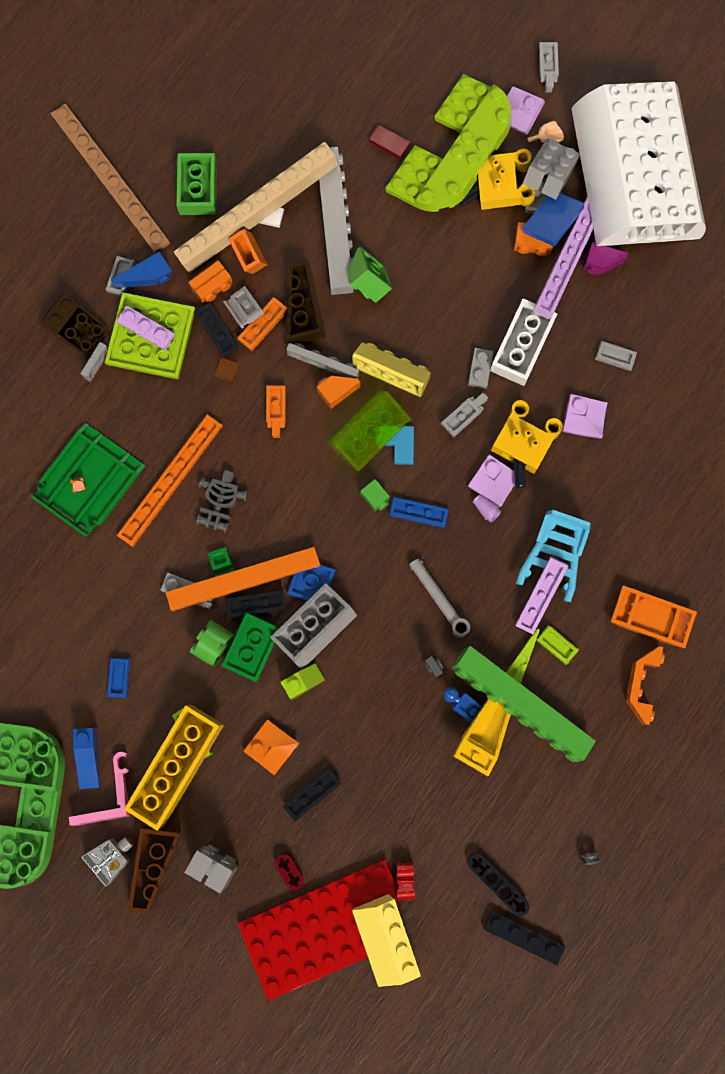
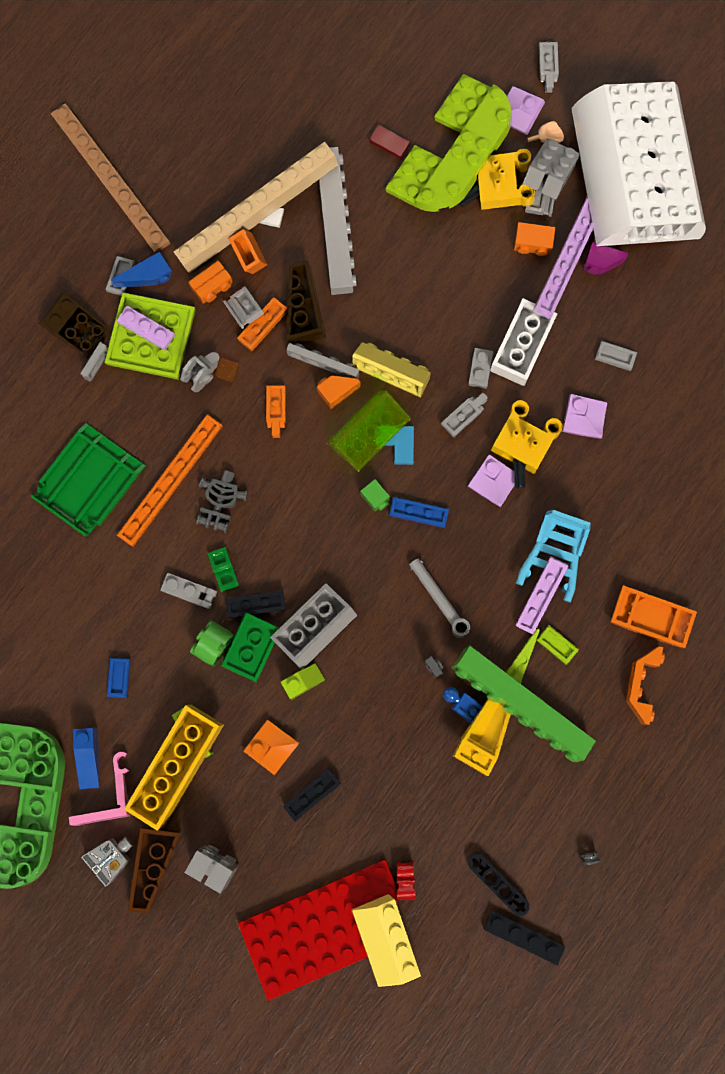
piece [70,477,86,492] -> none
orange tile [166,547,320,611] -> none
bright green brick [177,153,217,215] -> none
black plate [194,303,239,360] -> none
dark red beam [275,854,304,890] -> none
blue tile [287,564,336,601] -> none
bright green slope [348,247,392,302] -> none
lavender cone [473,494,501,522] -> none
blue tile [522,193,584,247] -> none
none -> light grey hinge [180,352,220,392]

